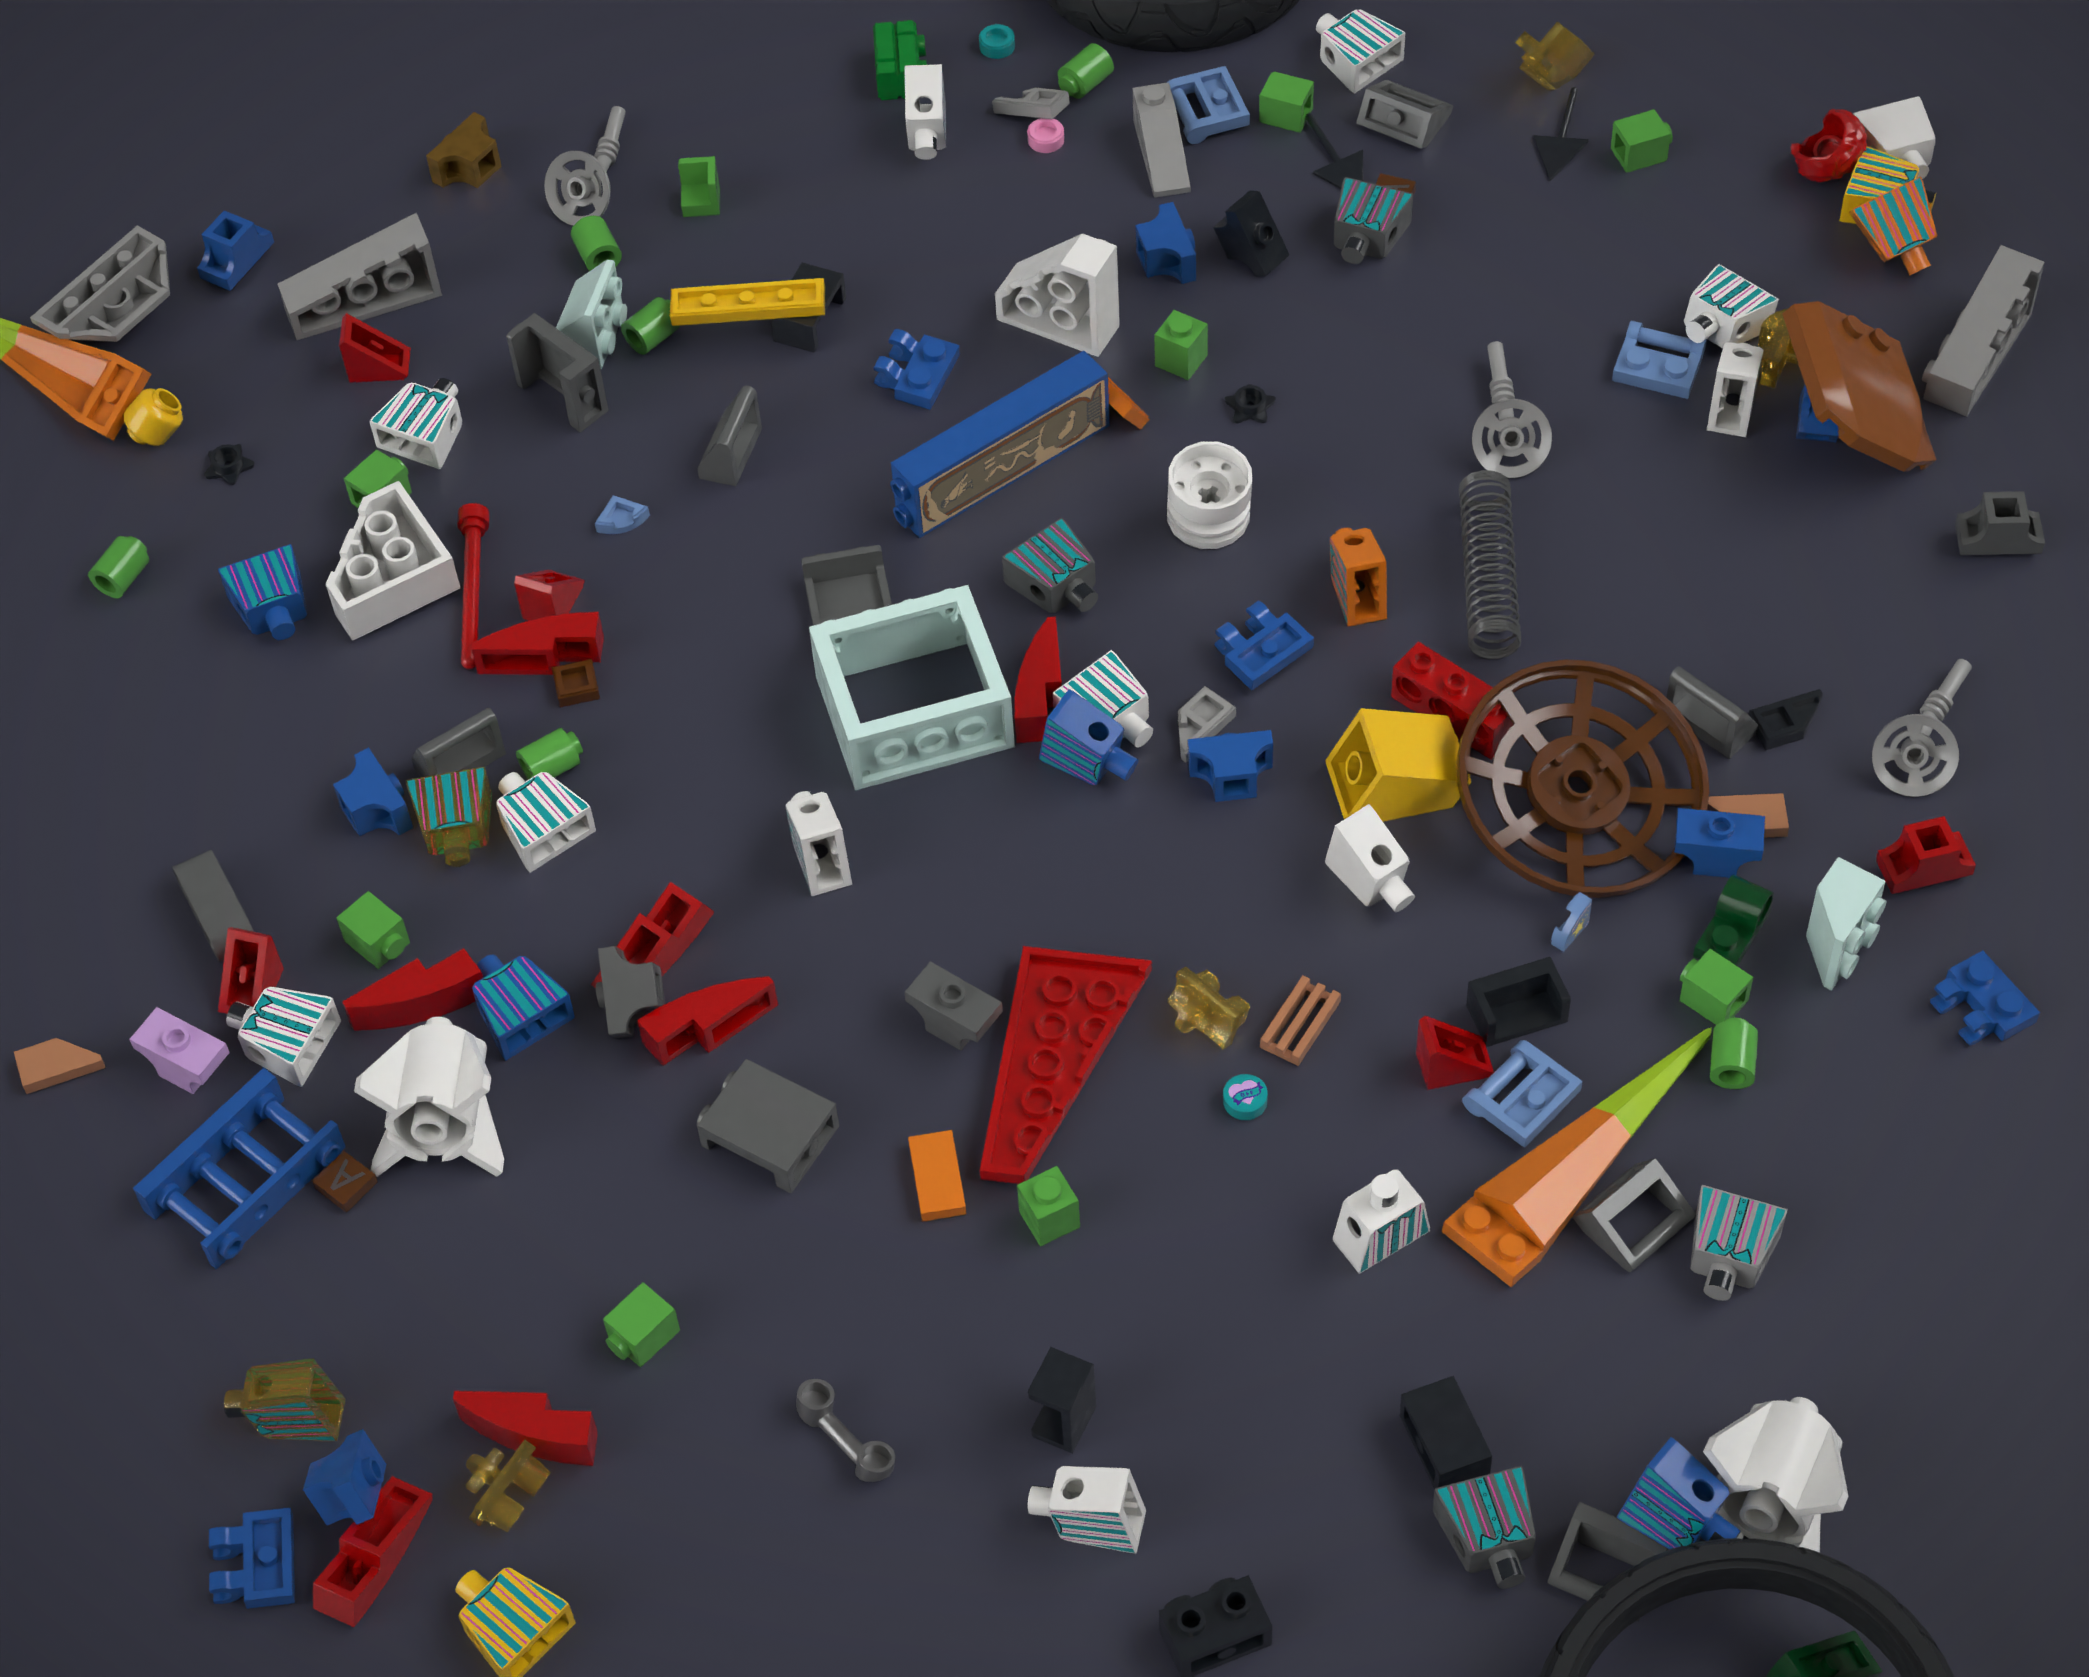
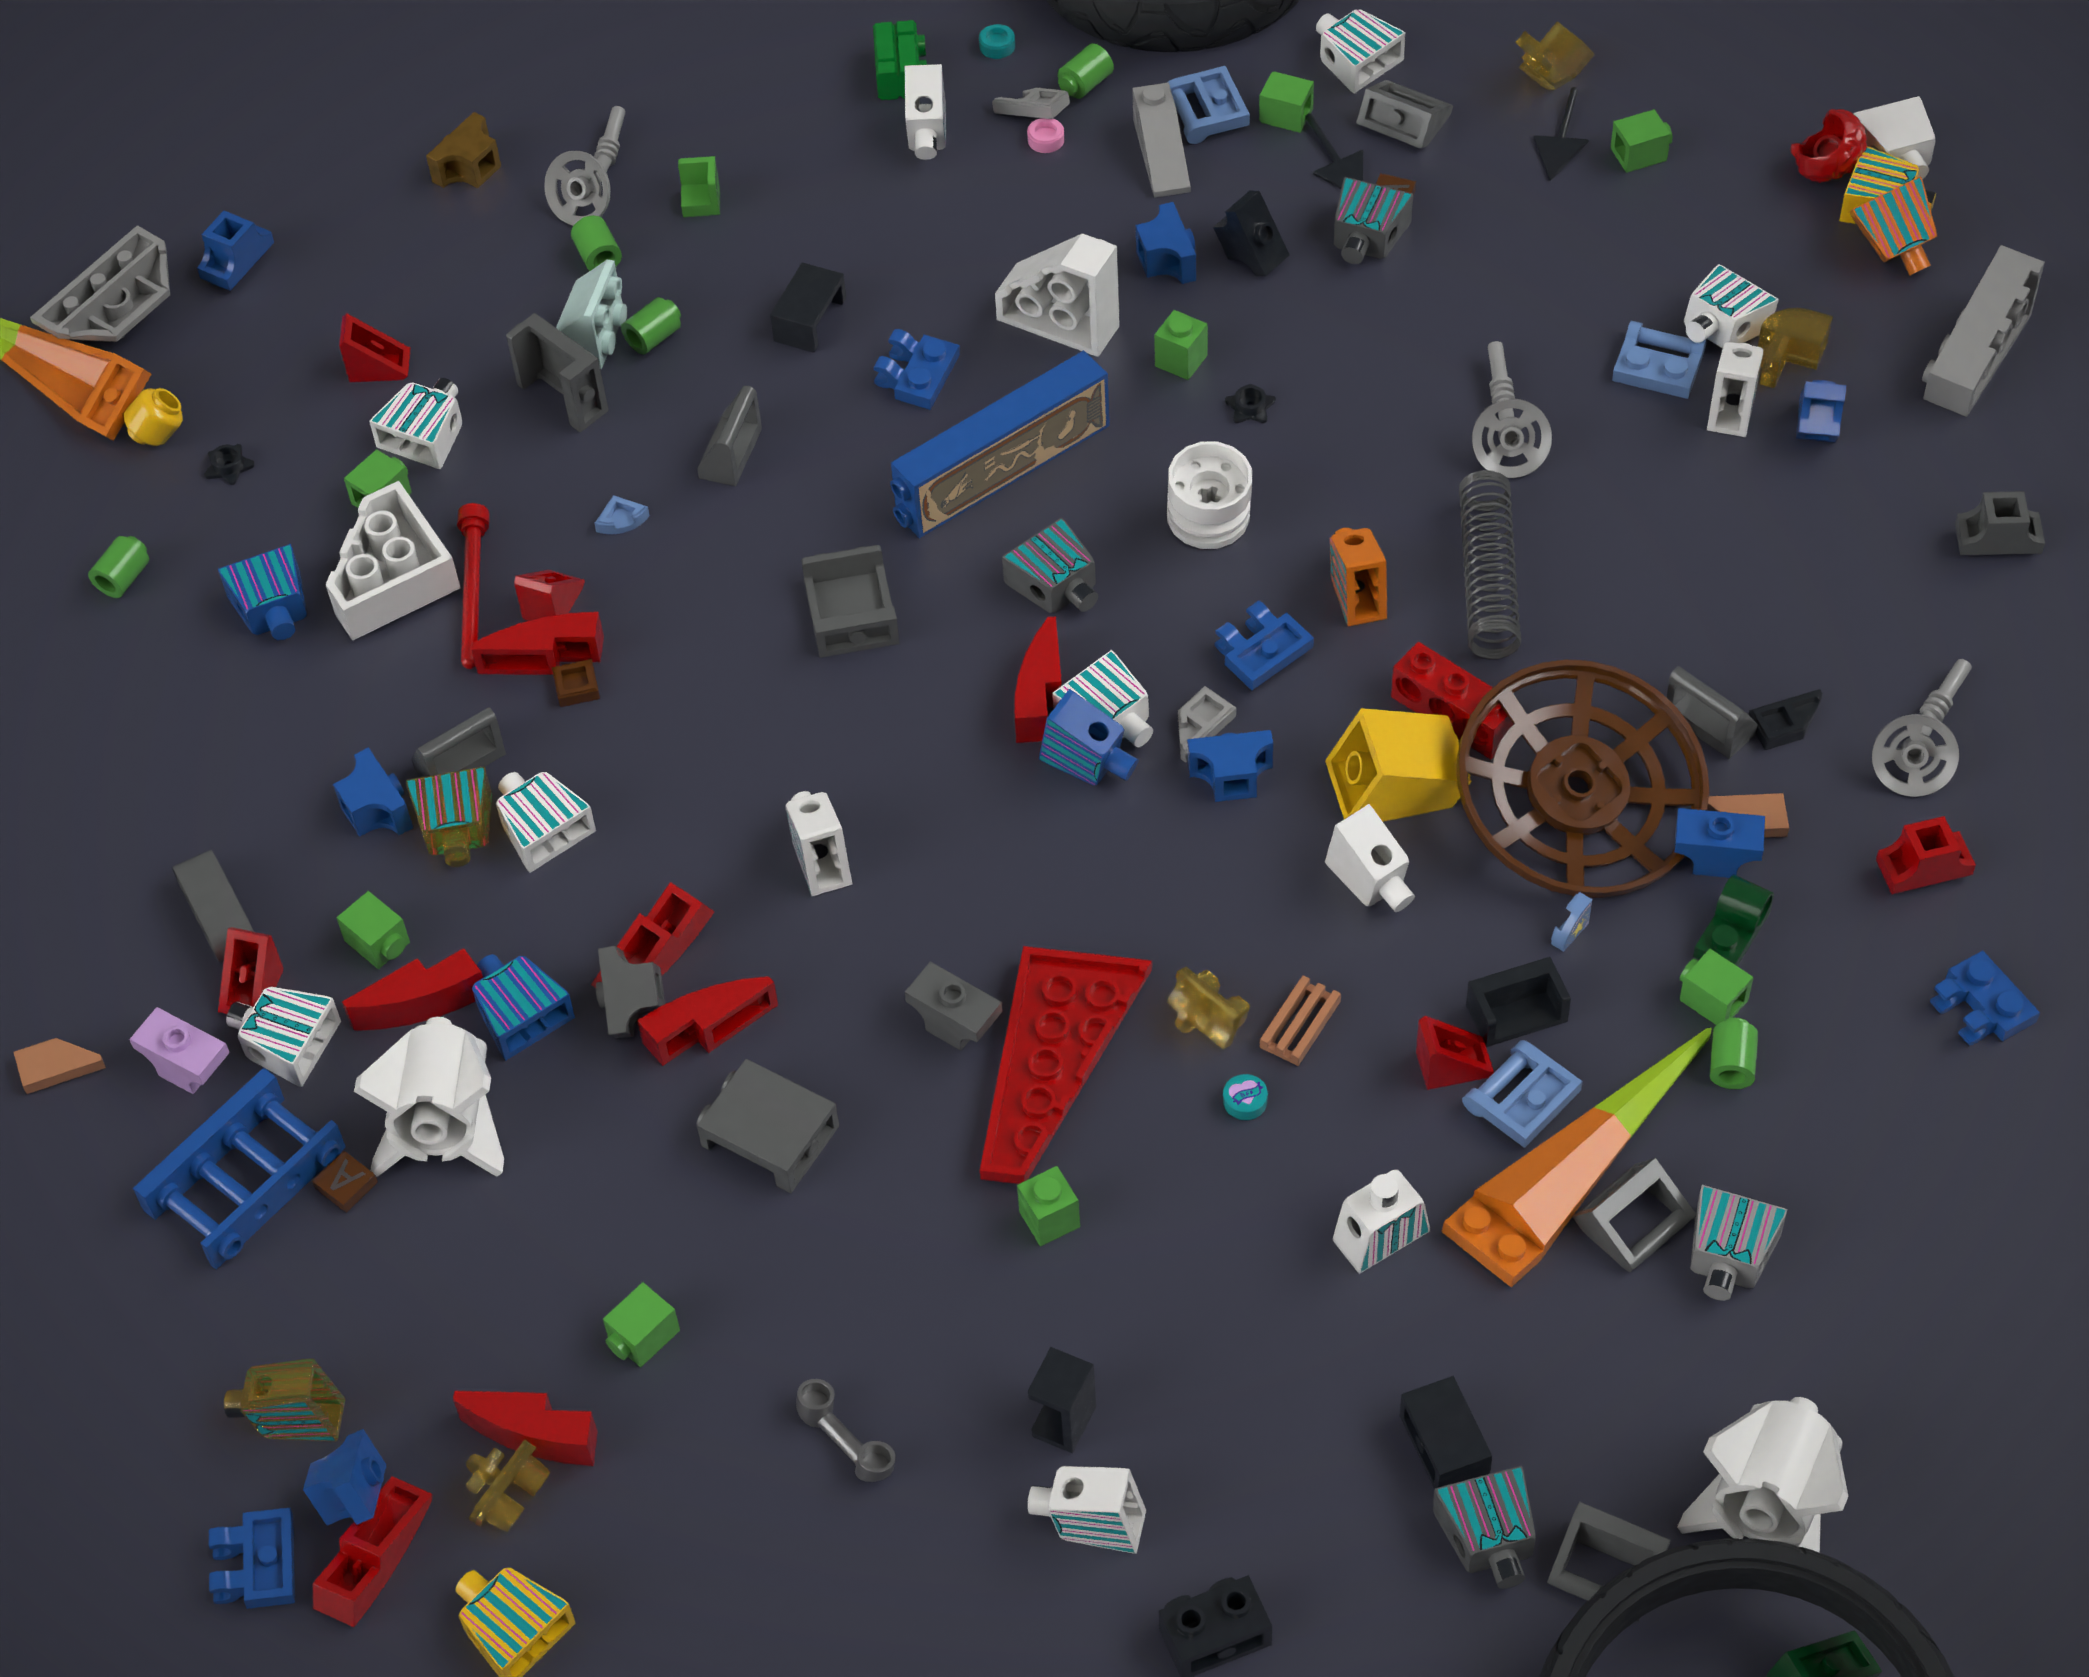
light grey wedge [278,212,442,340] -> none
bright green brick [516,728,583,780] -> none
yellow tile [670,278,825,326] -> none
light aqua window [809,585,1015,790] -> none
orange tile [908,1130,967,1222] -> none
orange tile [1108,377,1150,430] -> none
blue torso [1616,1437,1741,1549] -> none
dark orange wedge [1782,301,1937,472] -> none
light aqua slope [1806,857,1887,991] -> none

